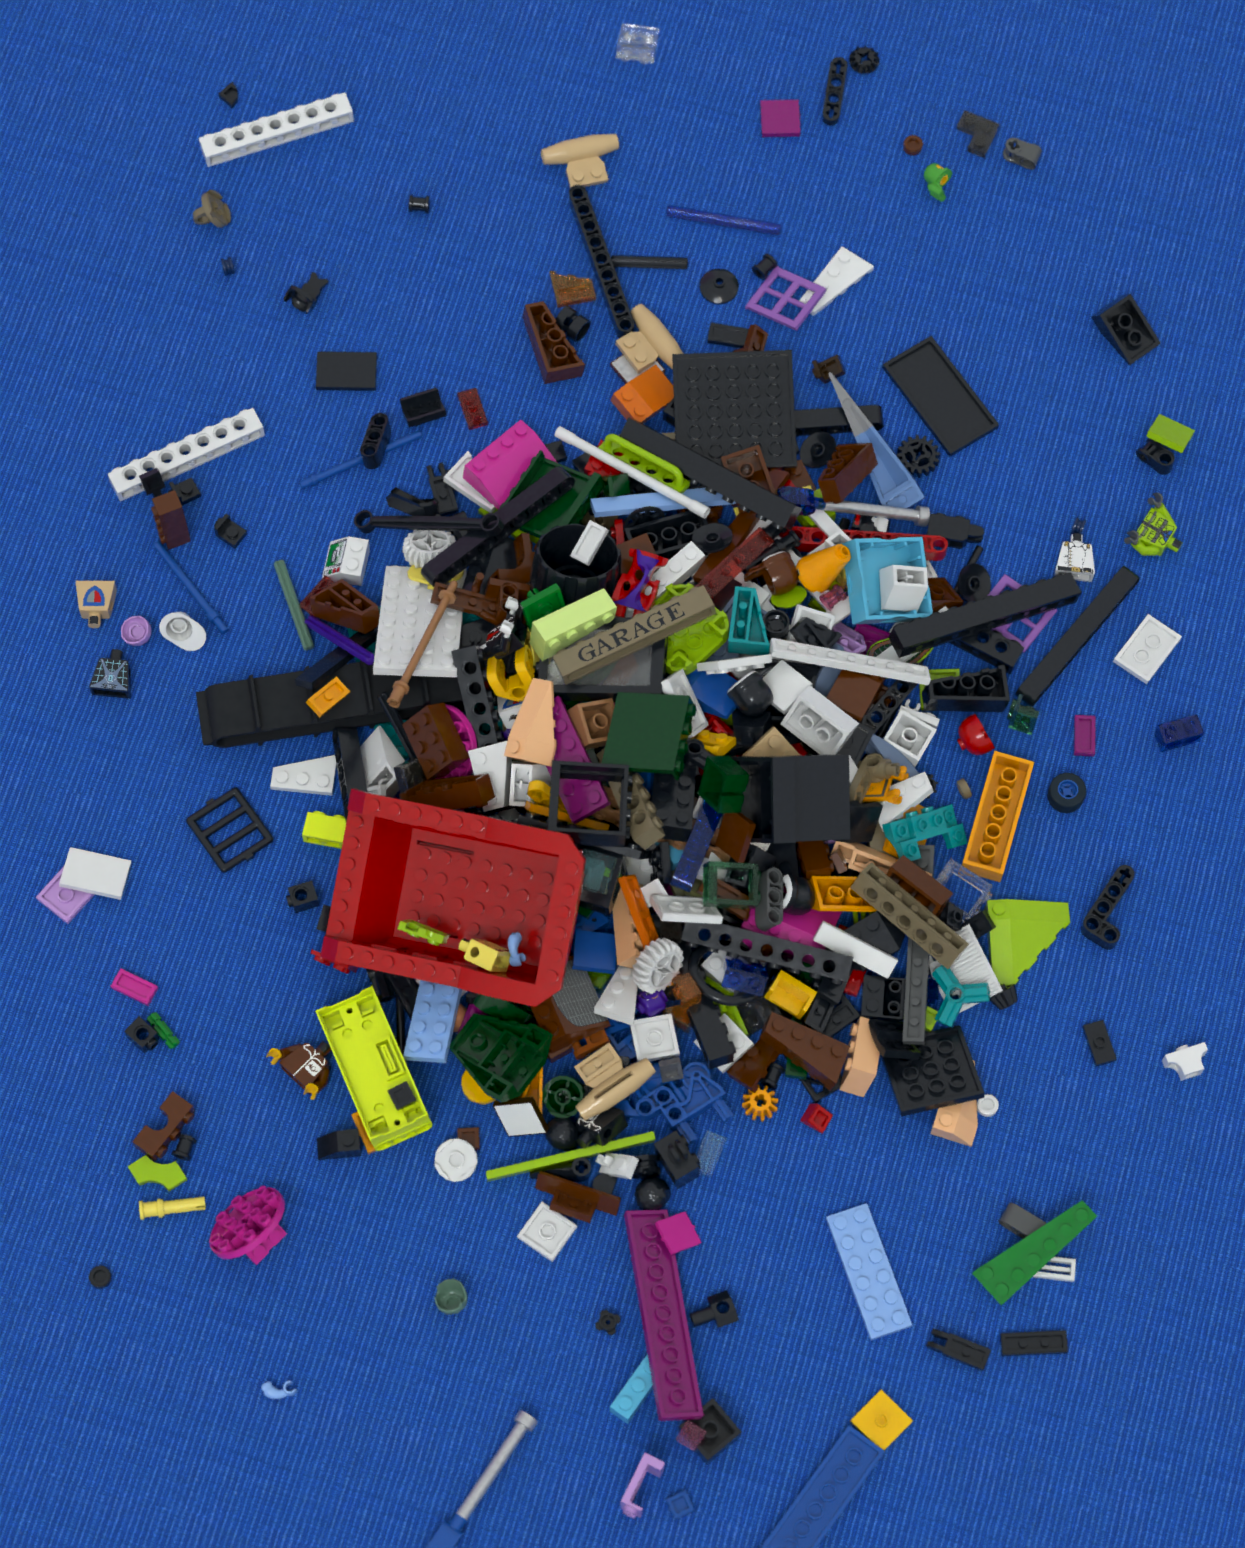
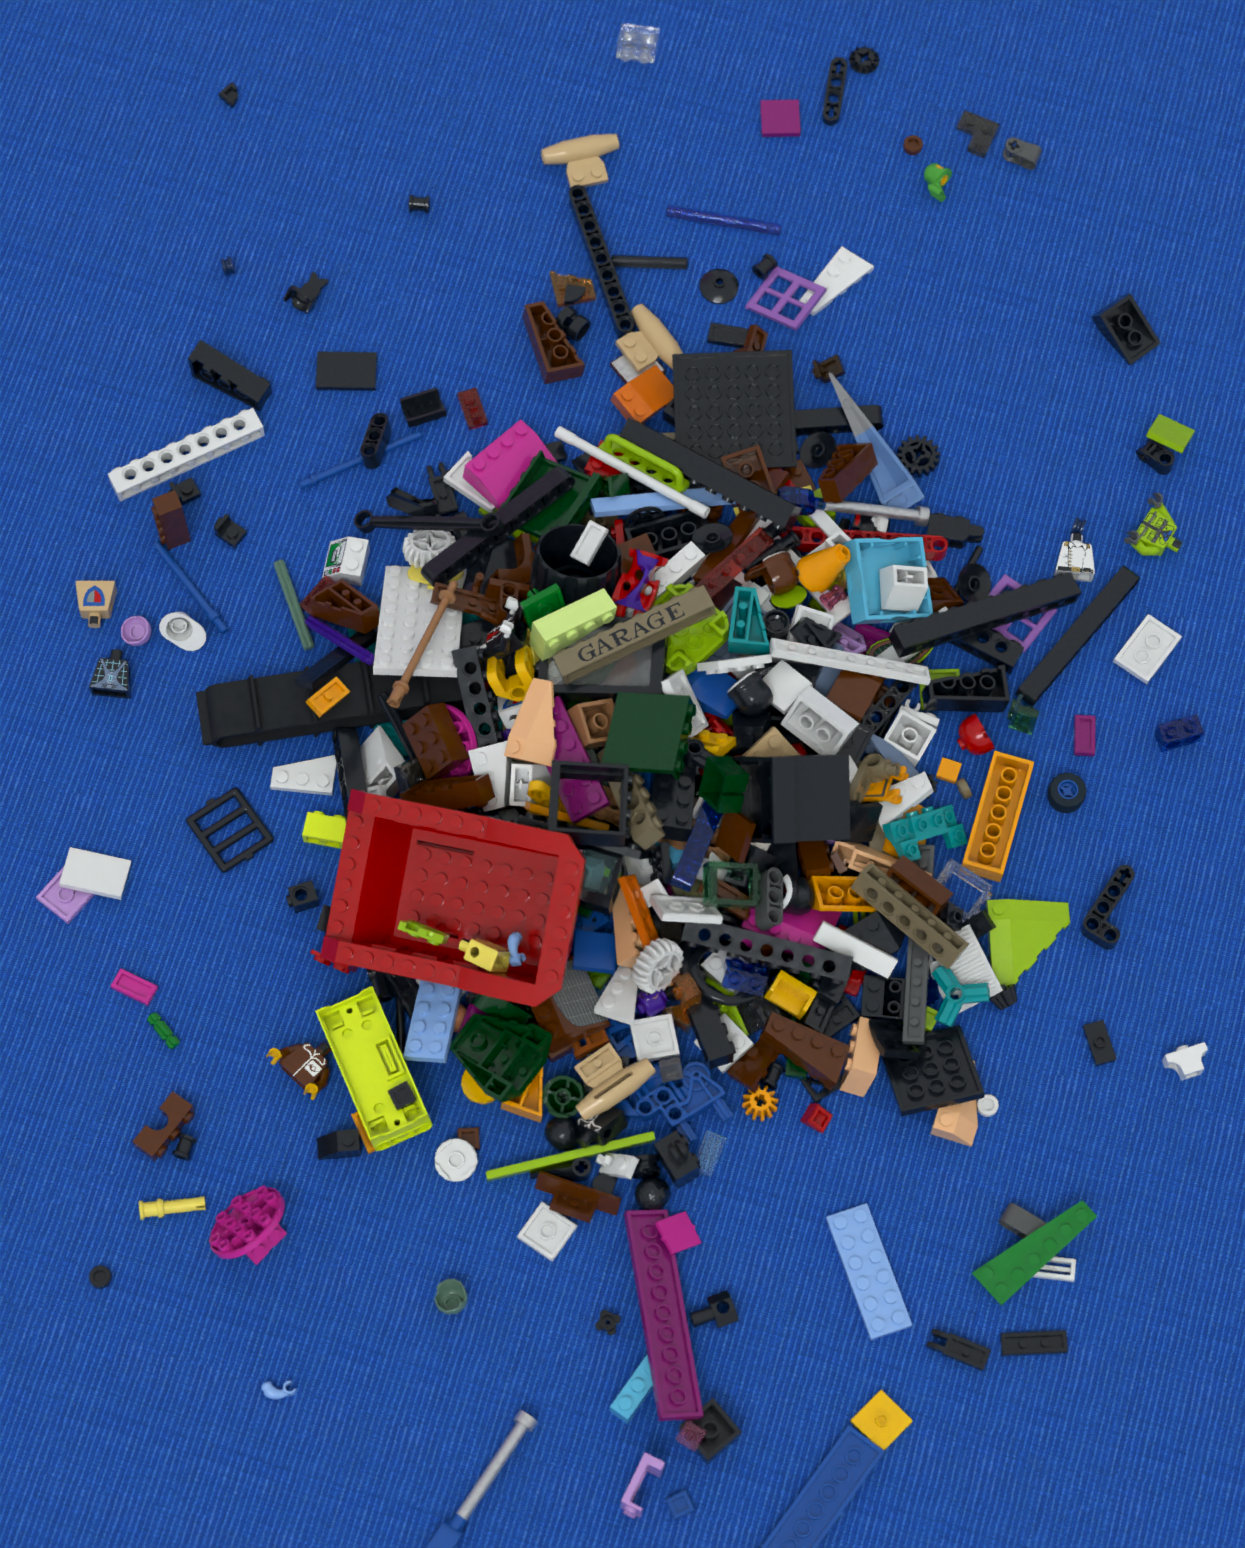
black brick [124,1016,160,1053] -> none
lime tile [128,1155,187,1192] -> none
black plate [139,468,165,498] -> none
dark tan tile [192,190,231,228] -> none
white brick [199,93,354,167] -> none
white tile [493,1097,549,1137] -> none
black tile [882,336,999,457] -> none
none -> black wedge [188,340,272,411]
none -> black tile [564,284,586,305]
none -> light orange tile [936,757,962,784]

